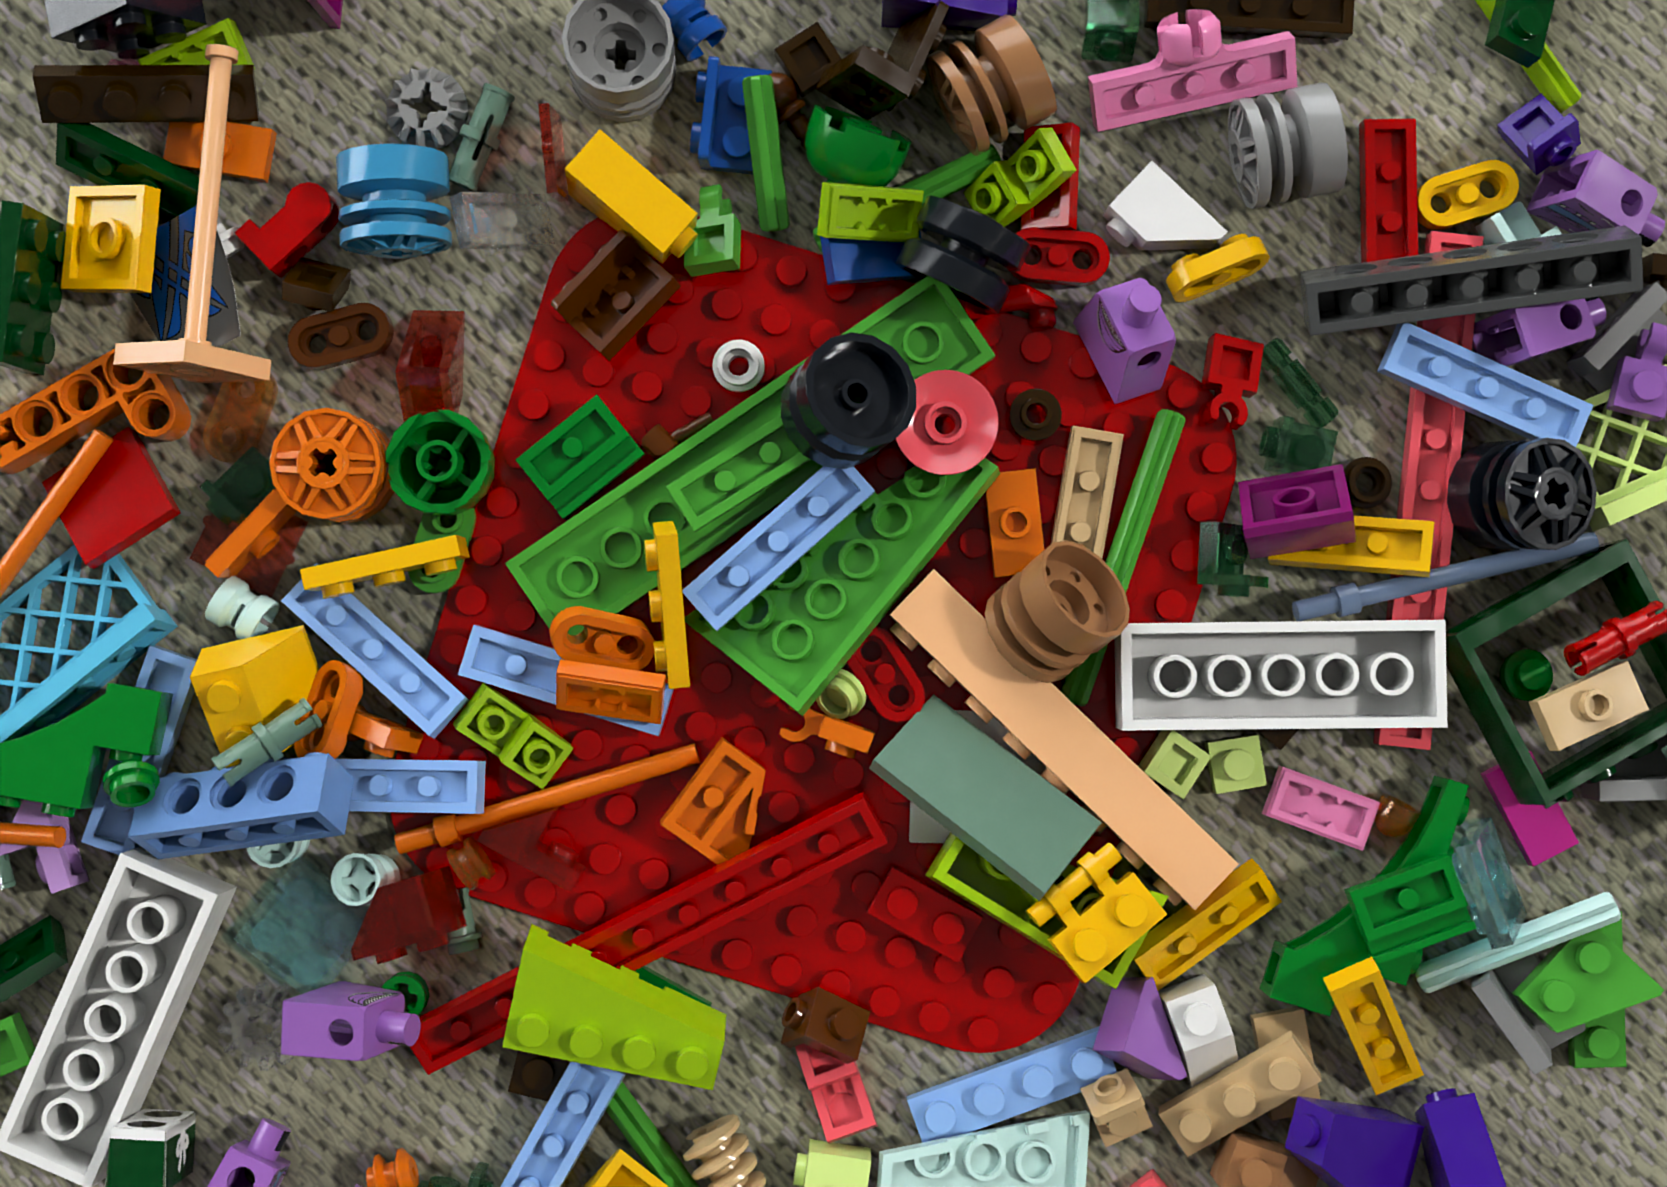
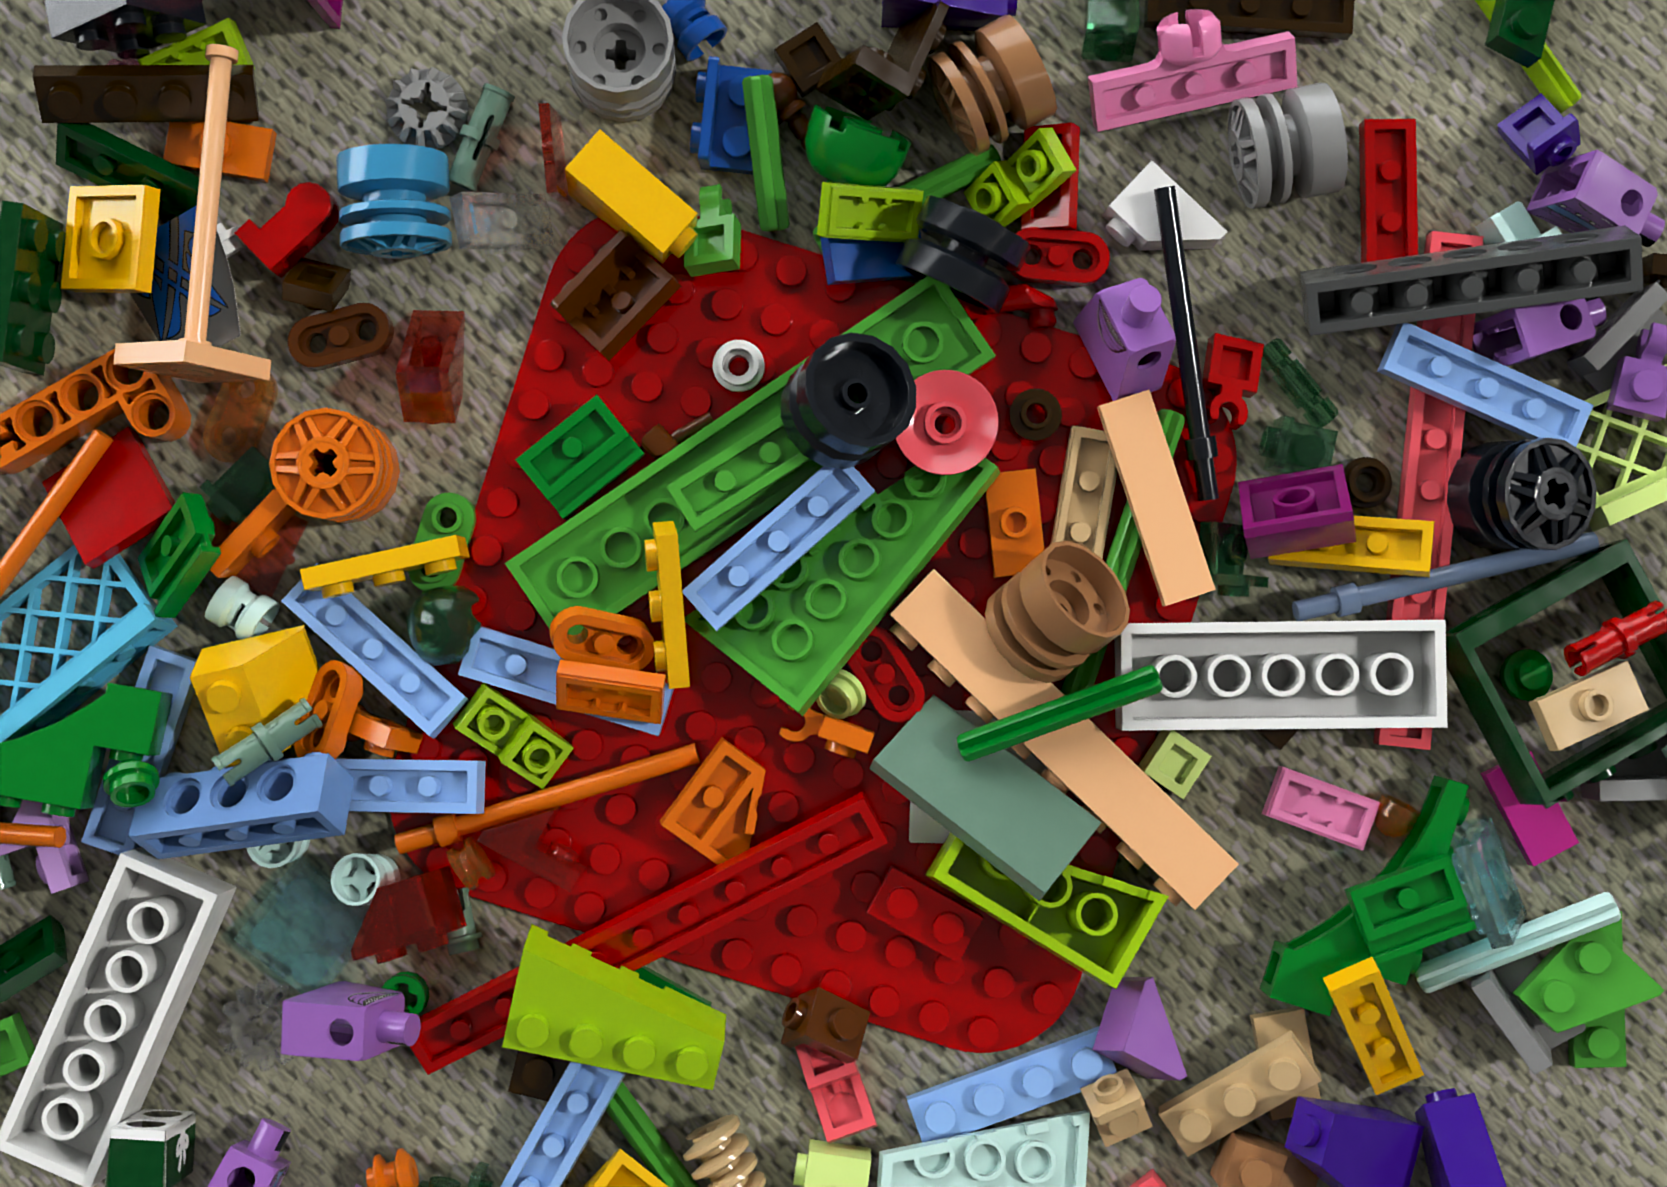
green cylinder [386,410,495,516] -> none
yellow plate [1026,842,1167,983] -> none
yellow plate [1133,858,1282,991] -> none
white slope [1158,974,1238,1087] -> none
yellow plate [1166,234,1270,302] -> none
yellowish green plate [1204,734,1267,794] -> none
yellow plate [1417,160,1519,230] -> none
none -> green plate [138,492,221,618]
none -> clear green hair [406,585,481,666]
none -> green axle [957,665,1163,762]
none -> light nougat tile [1097,389,1216,606]
none -> black bar [1154,186,1219,501]

